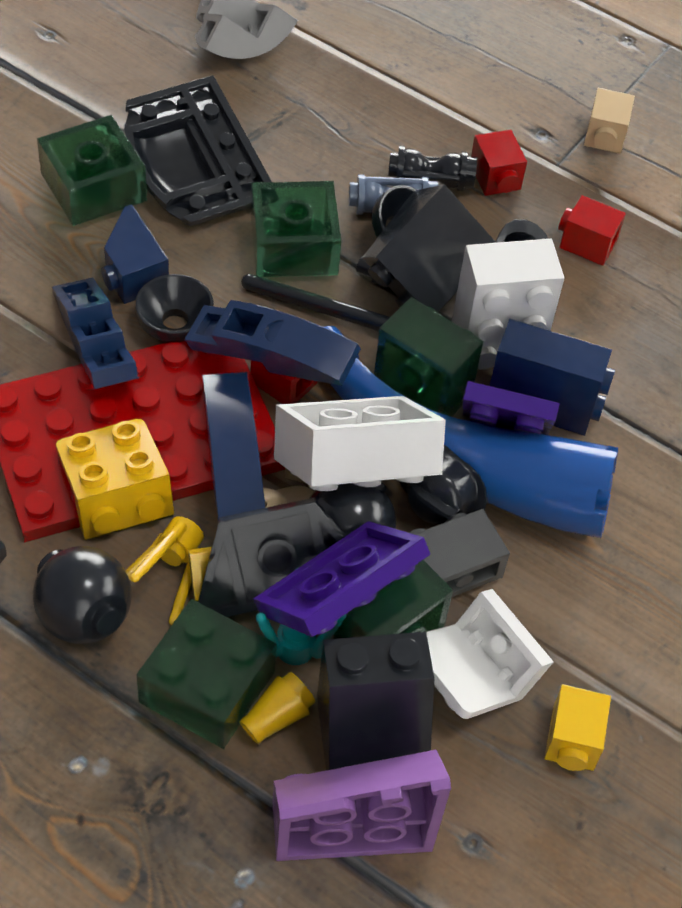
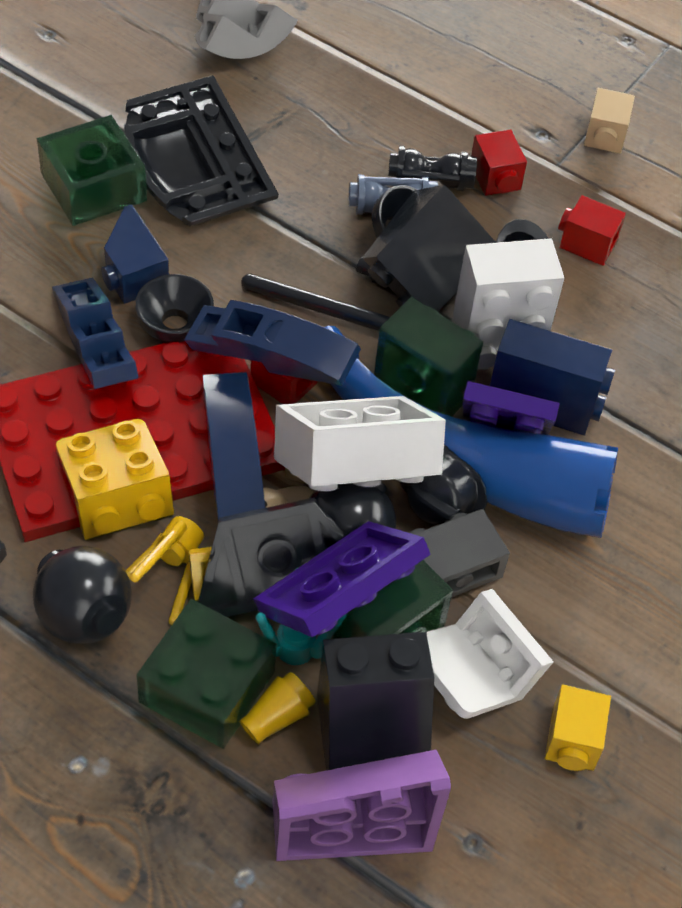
clear green brick [251,181,342,277] -> none

